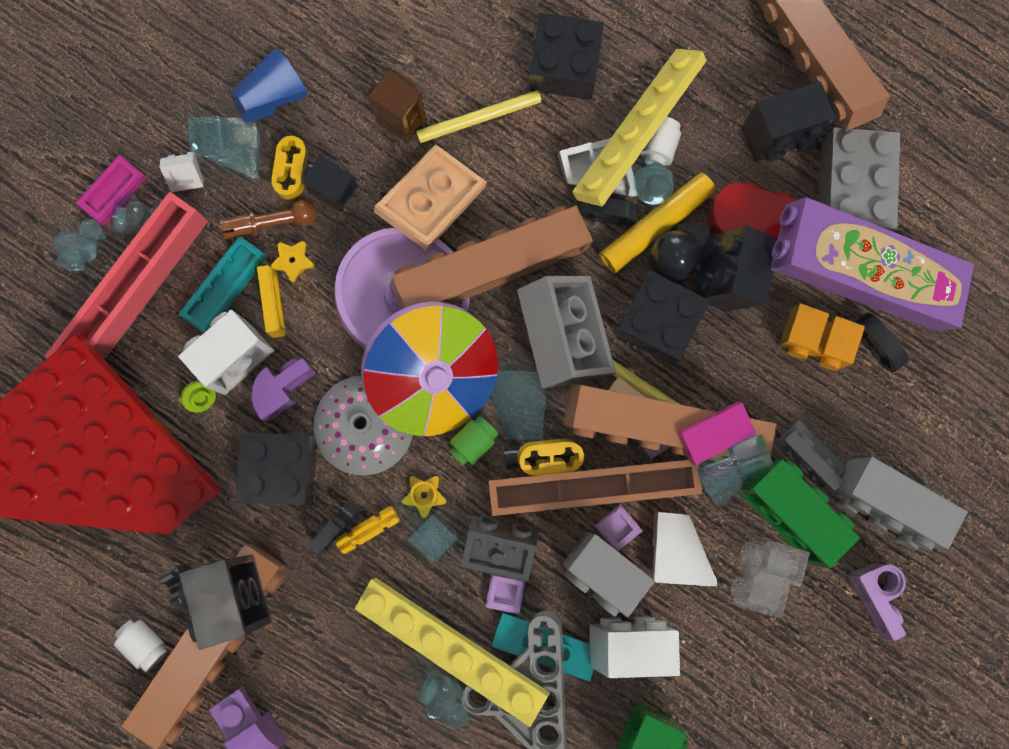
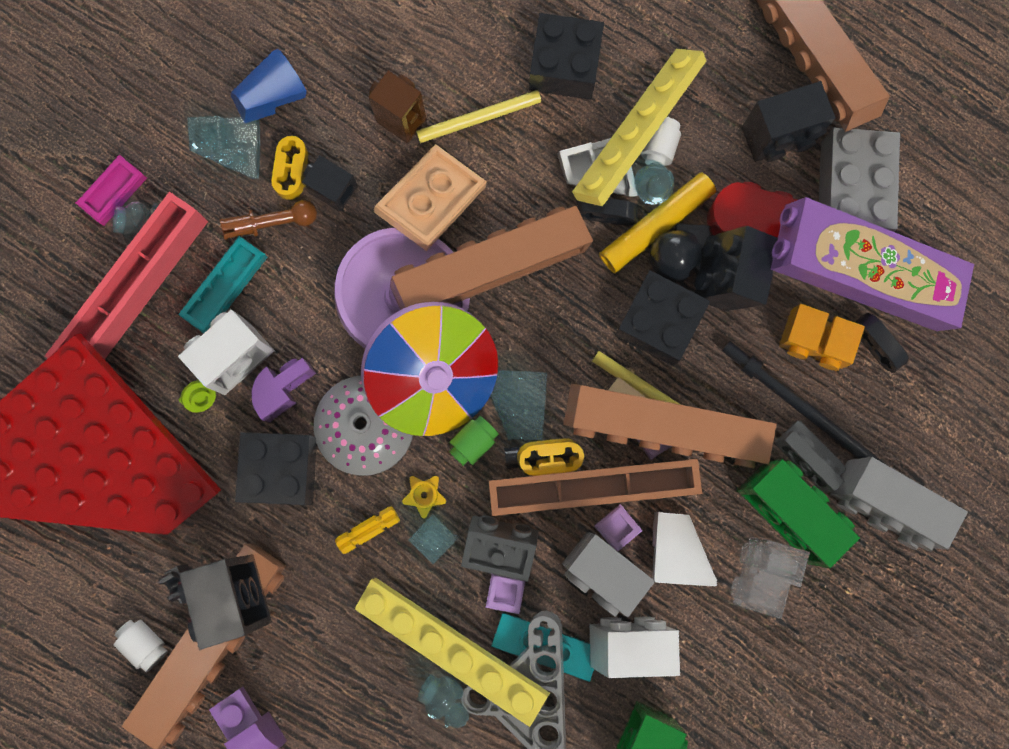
clear light blue animal [53,219,106,271] -> none
white tile [160,151,204,192] -> none
yellow tile [257,265,286,338] -> none
yellow plate [271,241,314,282] -> none
black plate [307,501,361,556] -> none
light grey brick [517,276,616,389] -> none
dark pink tile [677,402,756,465] -> none
clear light blue slope [697,434,774,507] -> none
lavender plate [848,563,906,641] -> none
none -> black bar [721,341,890,467]

